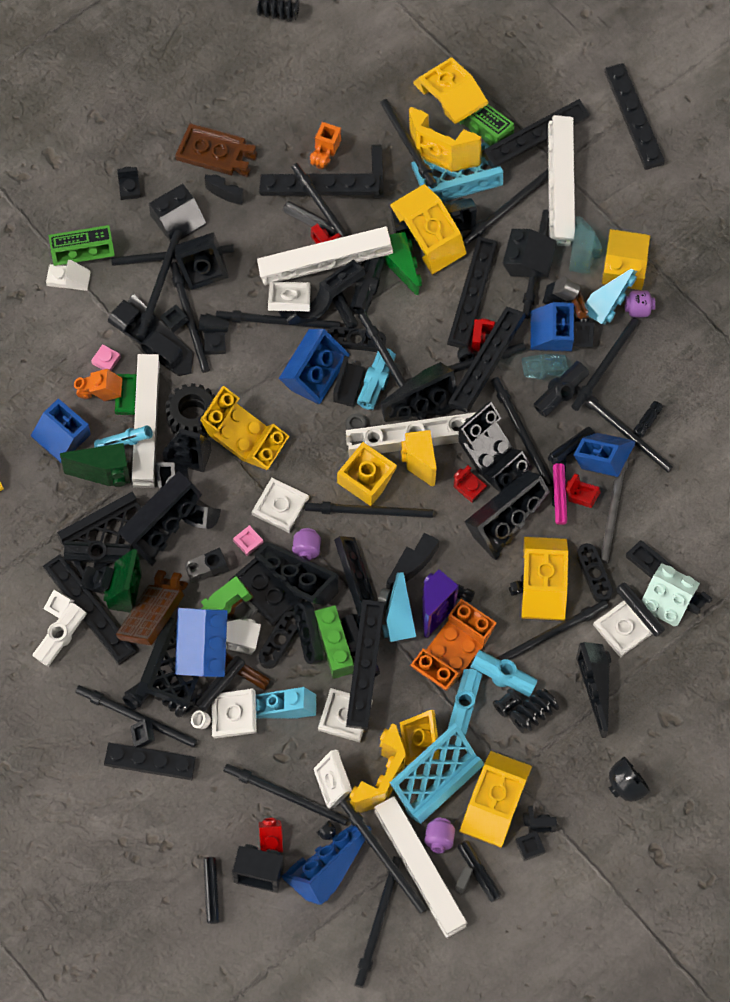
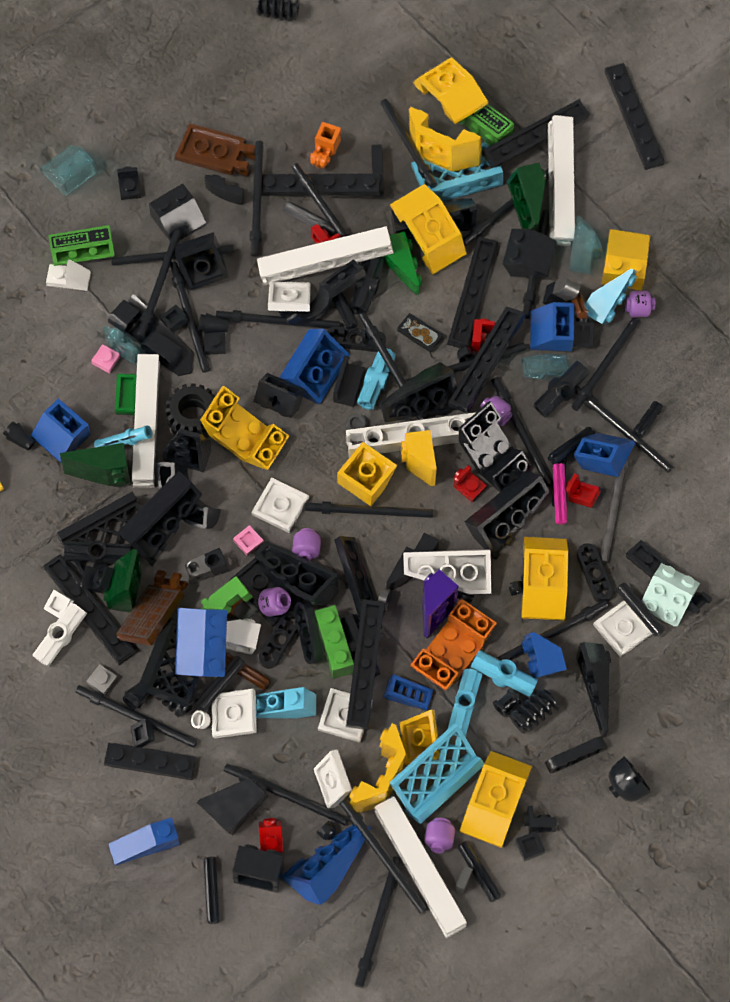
orange brick [74,369,122,401] -> none
medium azure slope [382,572,416,642] -> none
none -> black cone [3,421,35,451]
none -> clear light blue slope [40,145,97,196]
none -> light grey plate [86,664,118,696]
none -> clear light blue slope [103,325,138,365]
none -> slope [109,817,180,866]
none -> black slope [196,778,269,835]
none -> black bar [250,141,264,257]
none -> black brick [253,373,305,418]
none -> medium lavender head [258,587,291,617]
none -> blue slope [383,674,433,711]
none -> tile [397,313,443,353]
none -> white wedge [403,549,491,594]
none -> medium lavender head [480,396,512,426]
none -> dark green slope [507,163,546,230]
none -> blue slope [522,632,567,678]
none -> black beam [545,736,607,774]

